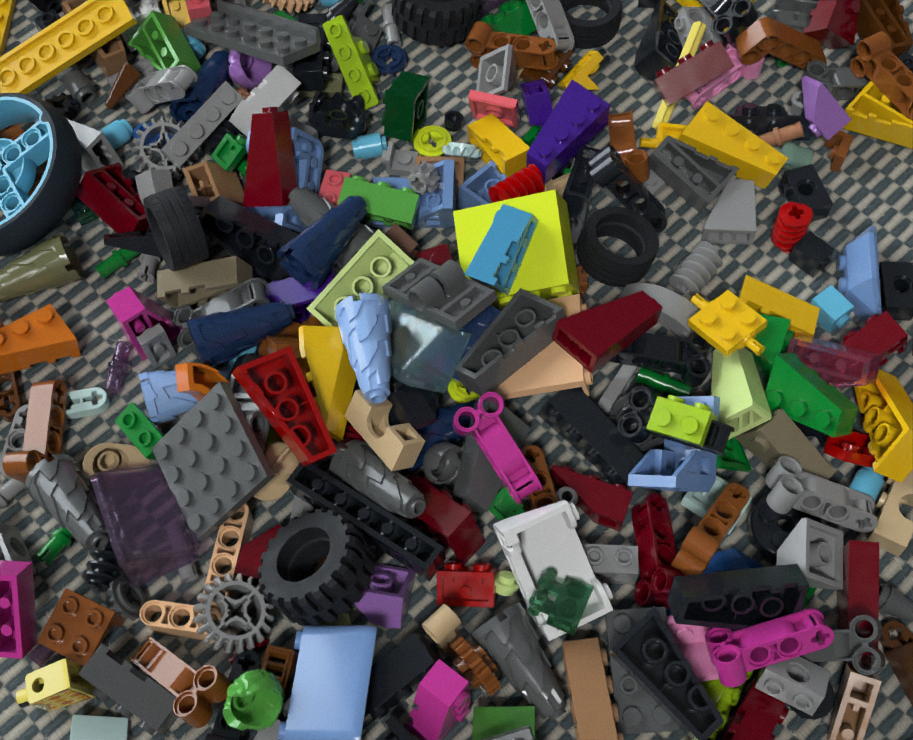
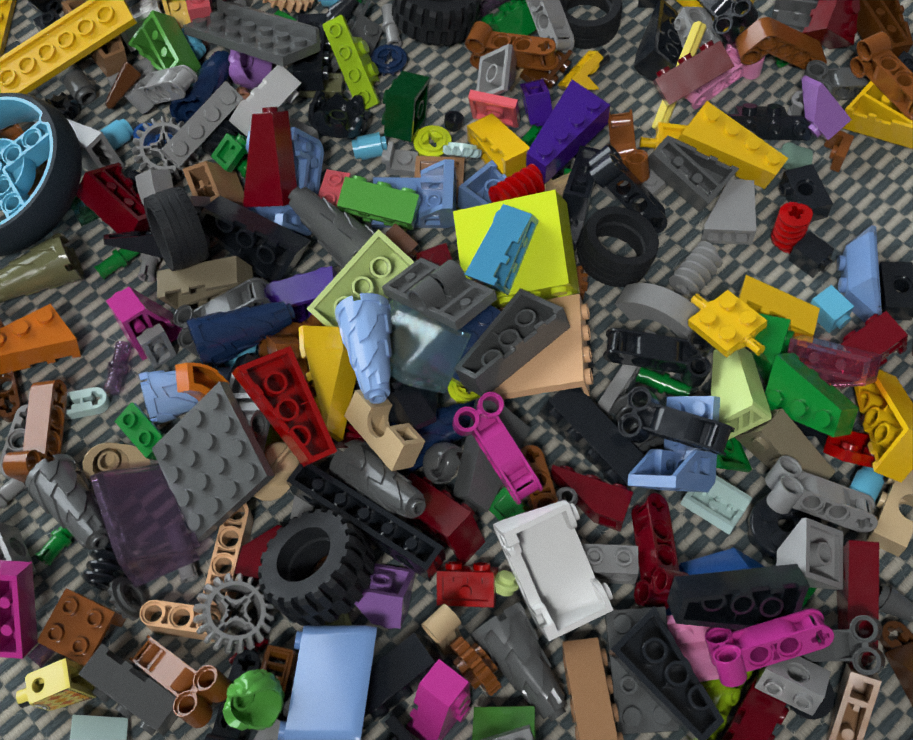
dark blue cone [276,195,367,289] -> none
light grey gear [407,161,441,195] -> none
clear green plate [528,568,594,636] -> none
dark red slope [552,290,663,374] -> none
lime bracket [646,395,718,447] -> none
dark orange piece [671,483,750,575] -> none
nougat pin [758,121,805,147] -> none

